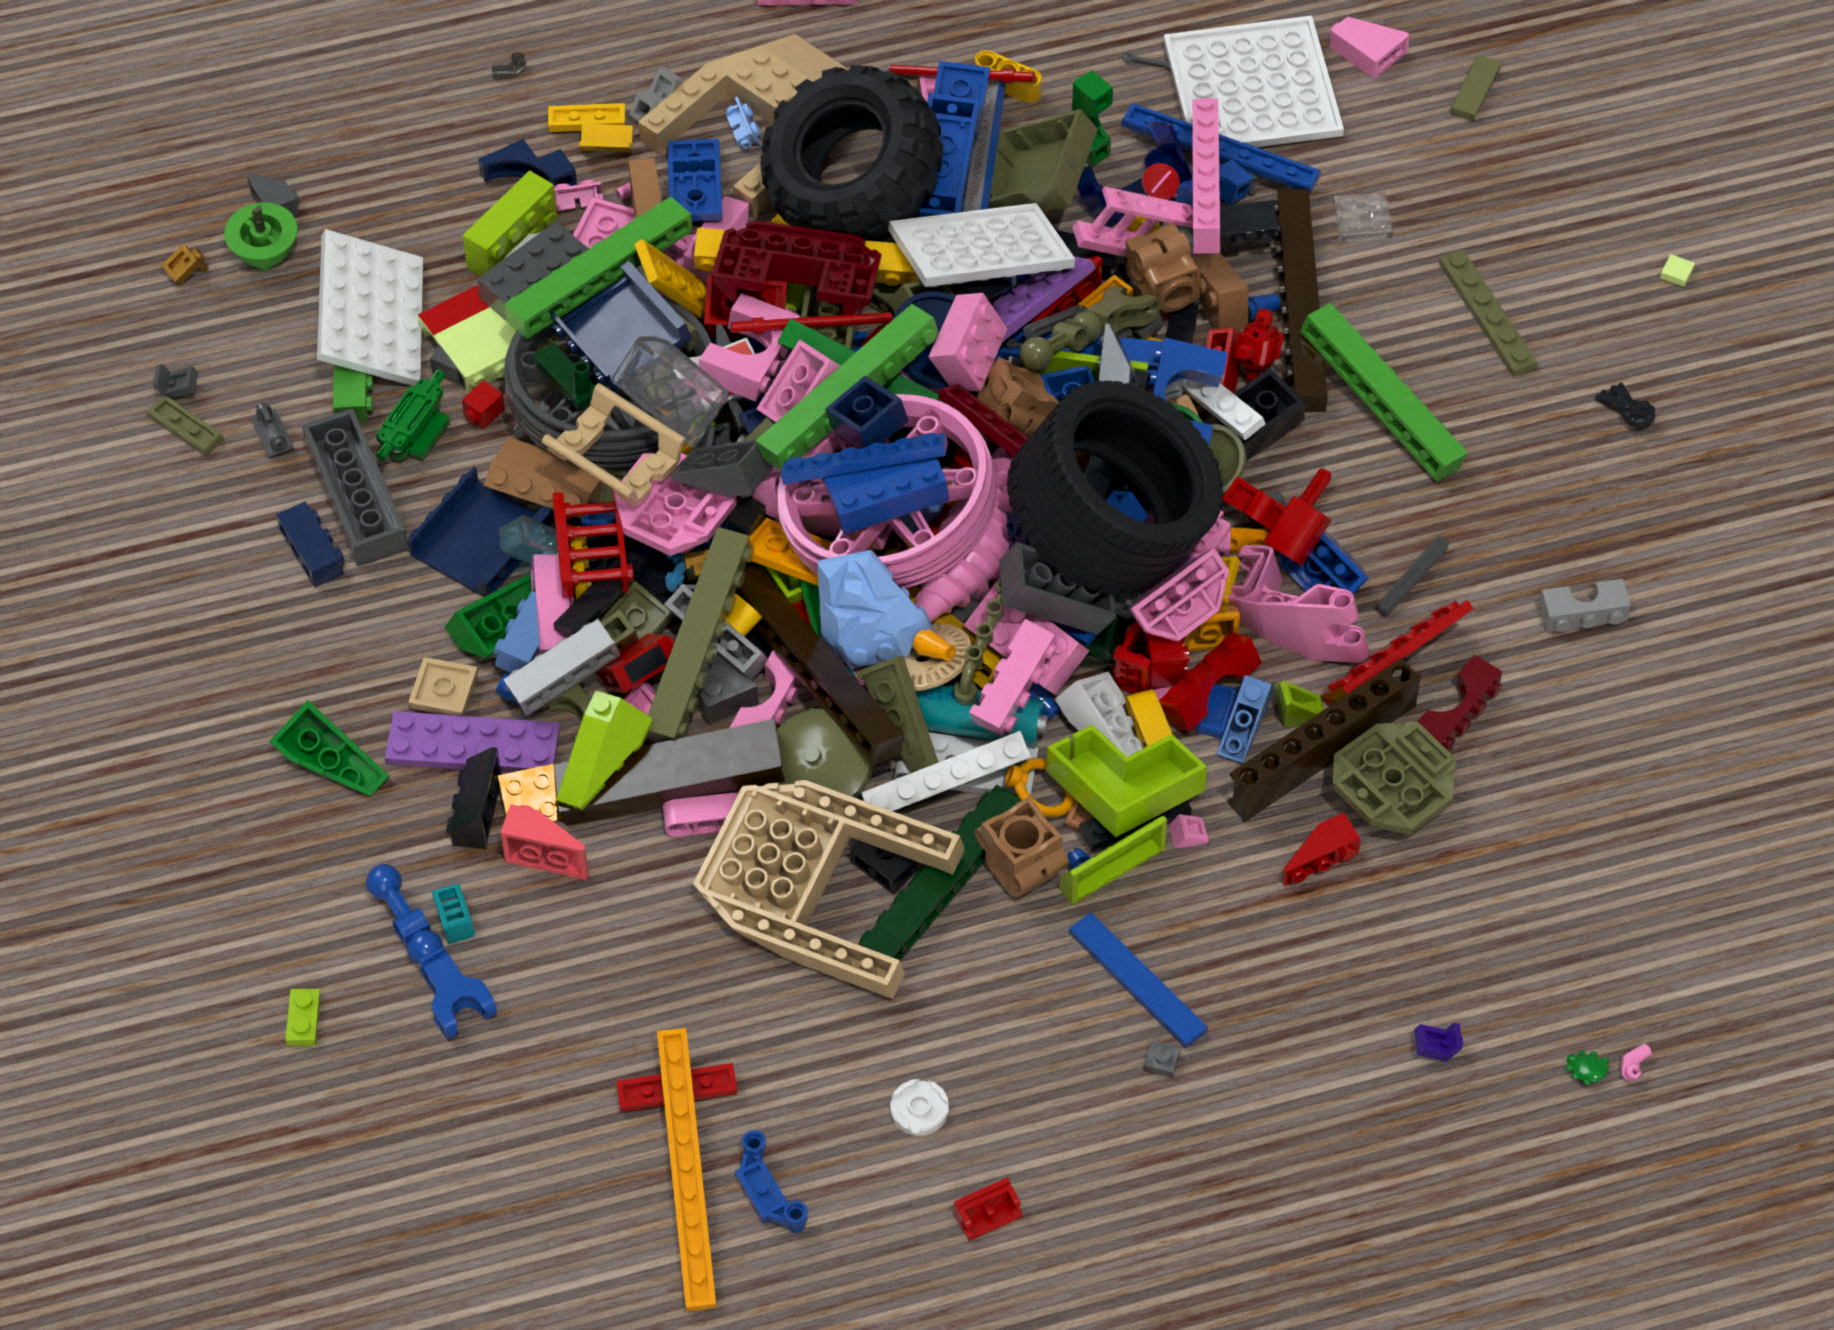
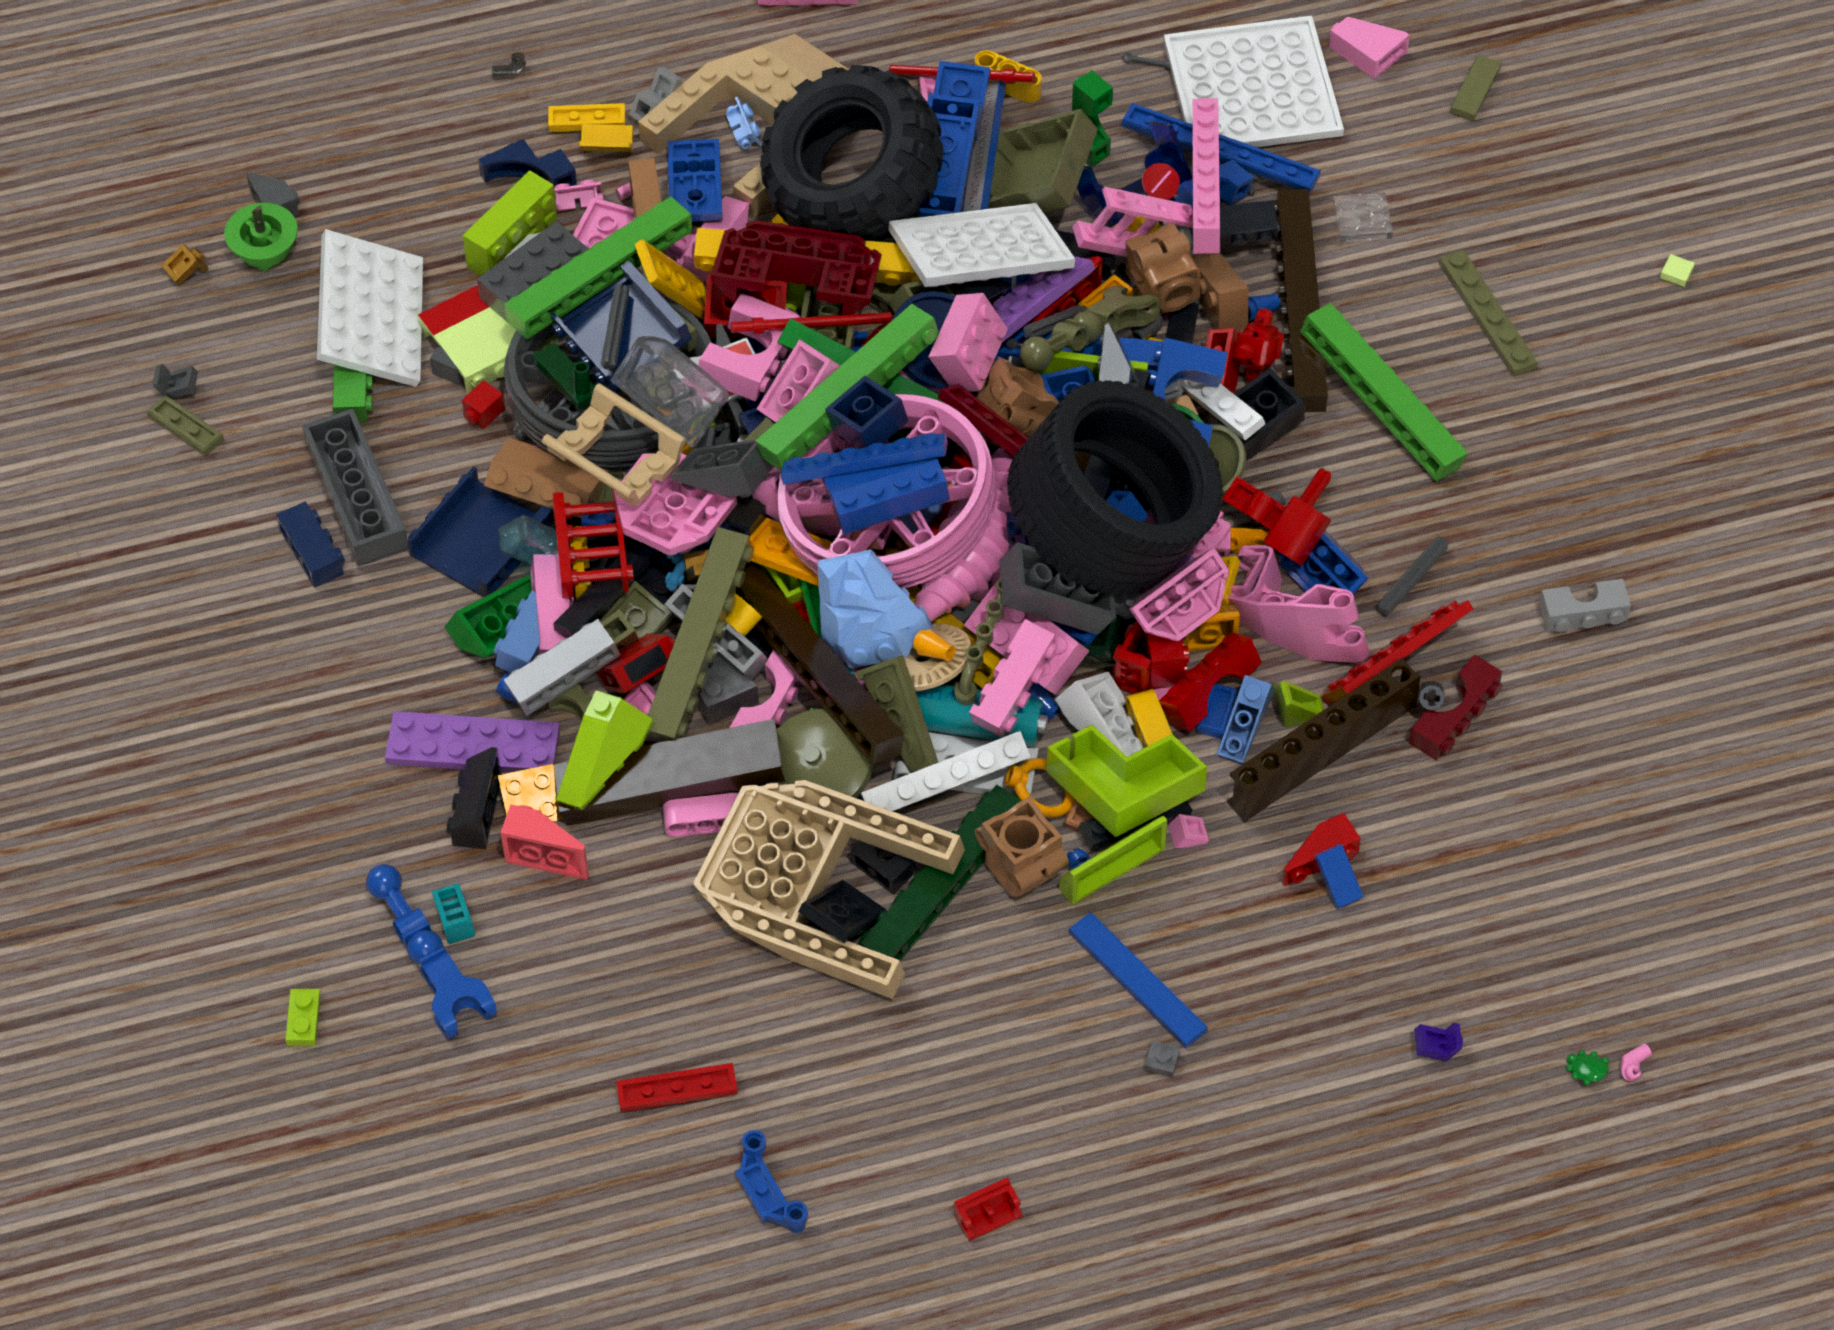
dark grey hinge [250,403,294,458] -> none
green wedge [269,700,390,797] -> none
green piece [375,369,450,461] -> none
tan plate [408,657,478,716] -> none
light orange plate [657,1028,717,1312] -> none
white tile [890,1079,949,1136] -> none
olive piece [1332,721,1456,835] -> none
black piece [1595,382,1655,427] -> none
none -> dark grey axle [601,284,630,371]
none -> black tile [798,880,887,943]
none -> blue tile [1314,844,1364,908]
none -> black hinge [1419,681,1444,710]

